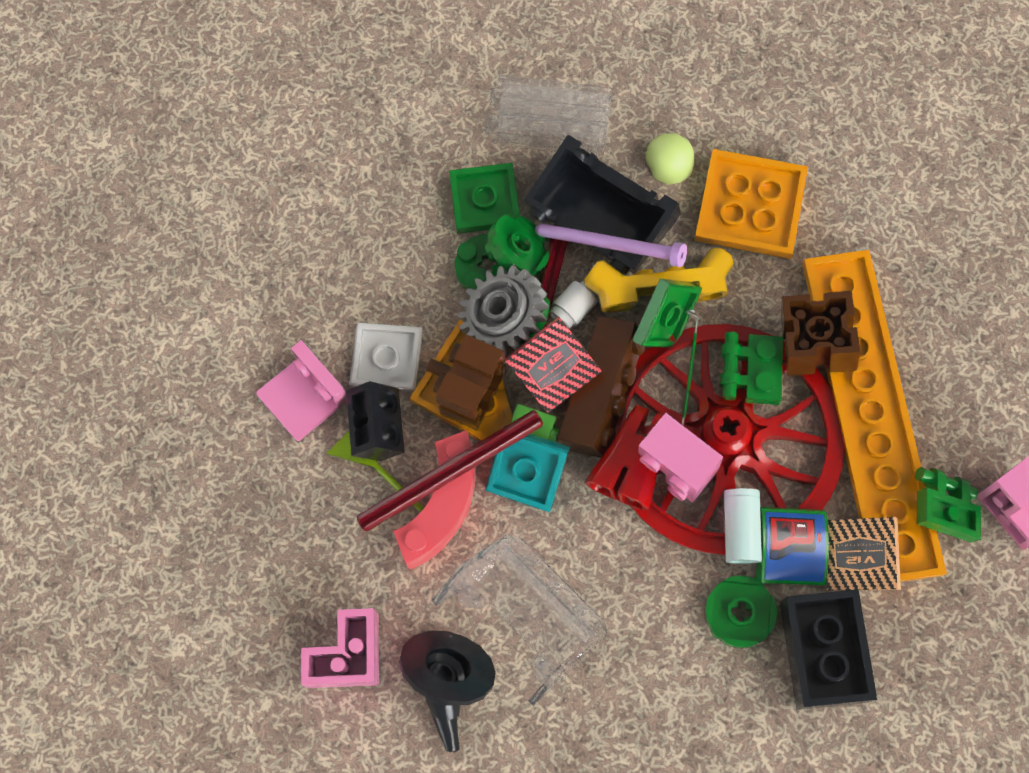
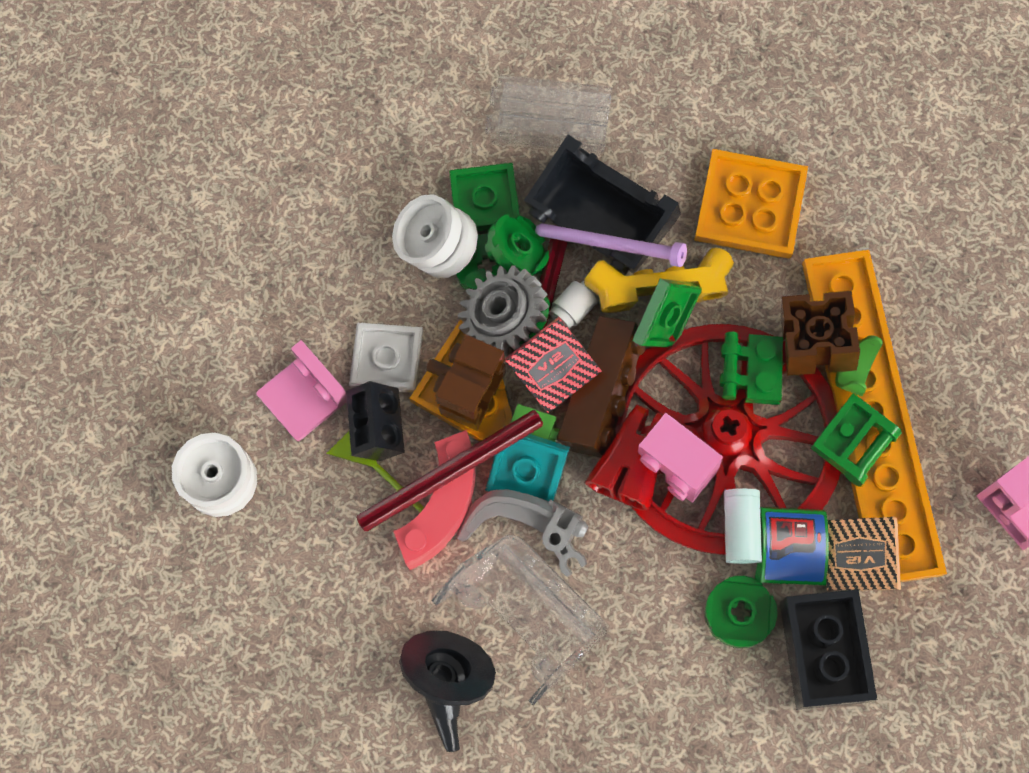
bright pink brick [301,608,379,688] -> none
yellowish green hair [645,133,694,185] -> none
green piece [681,309,700,425] -> none
green plate [915,467,981,543] -> none
none -> white wheel [172,433,257,517]
none -> white wheel [392,194,478,278]
none -> light grey piece [457,489,589,577]
none -> green plate [810,393,902,487]
none -> bright green helmet [835,335,883,396]

